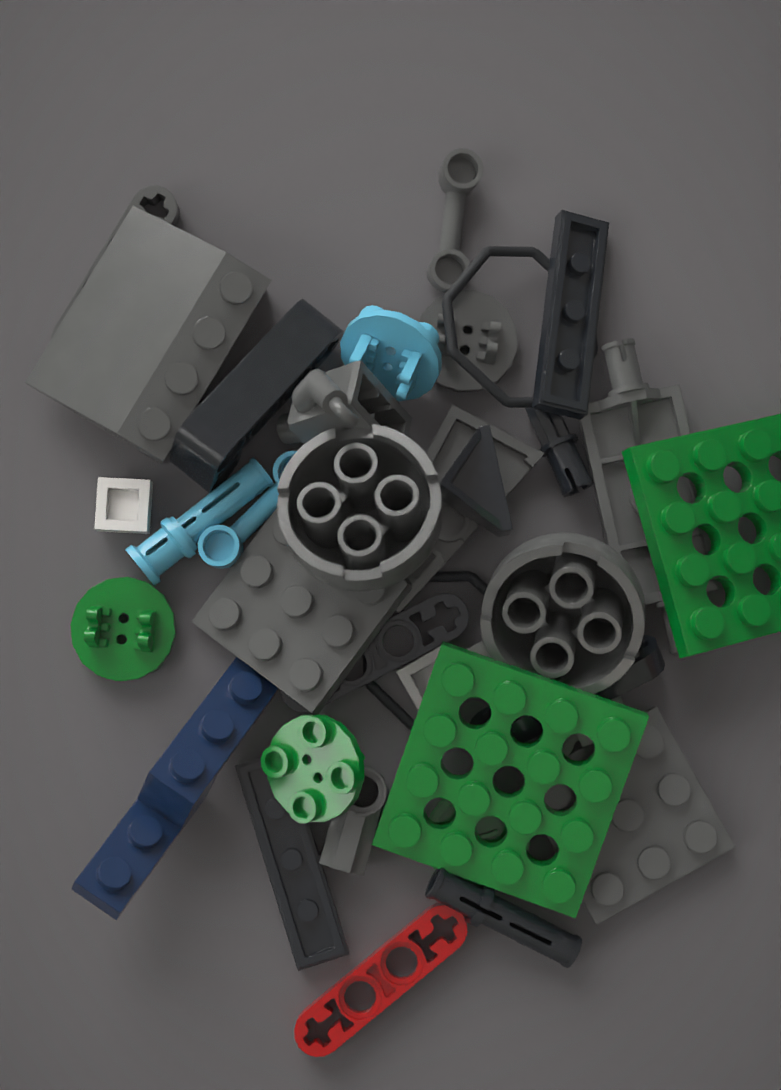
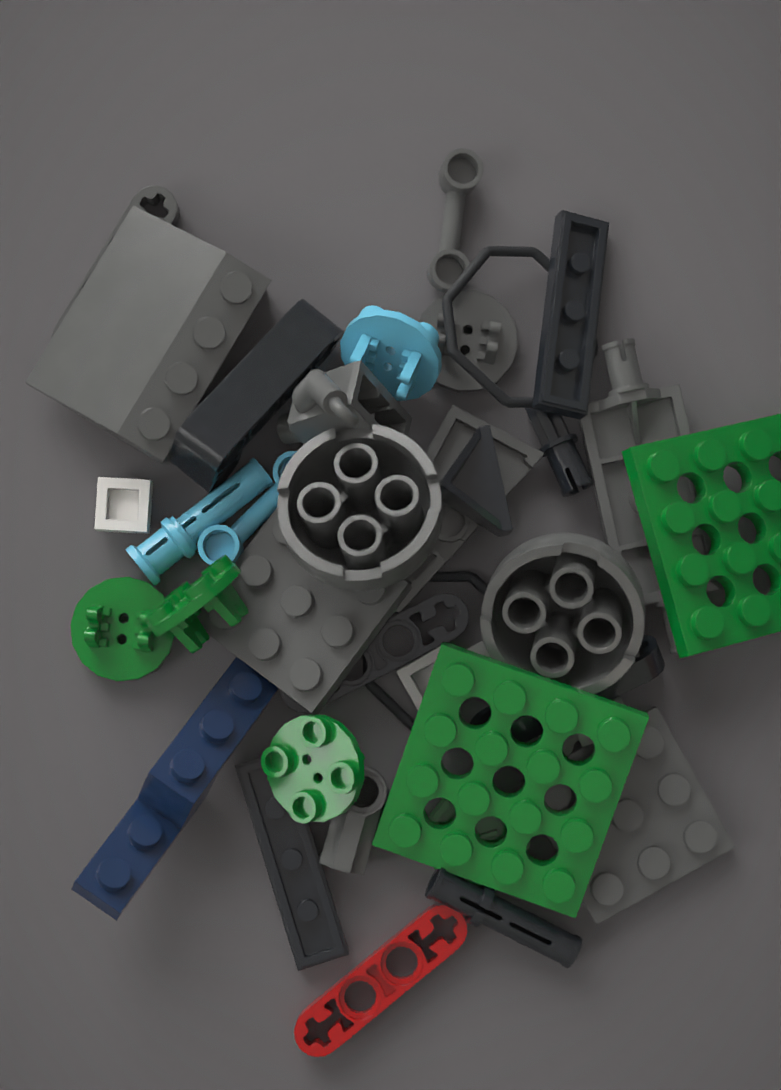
none -> green plate [143,554,249,654]

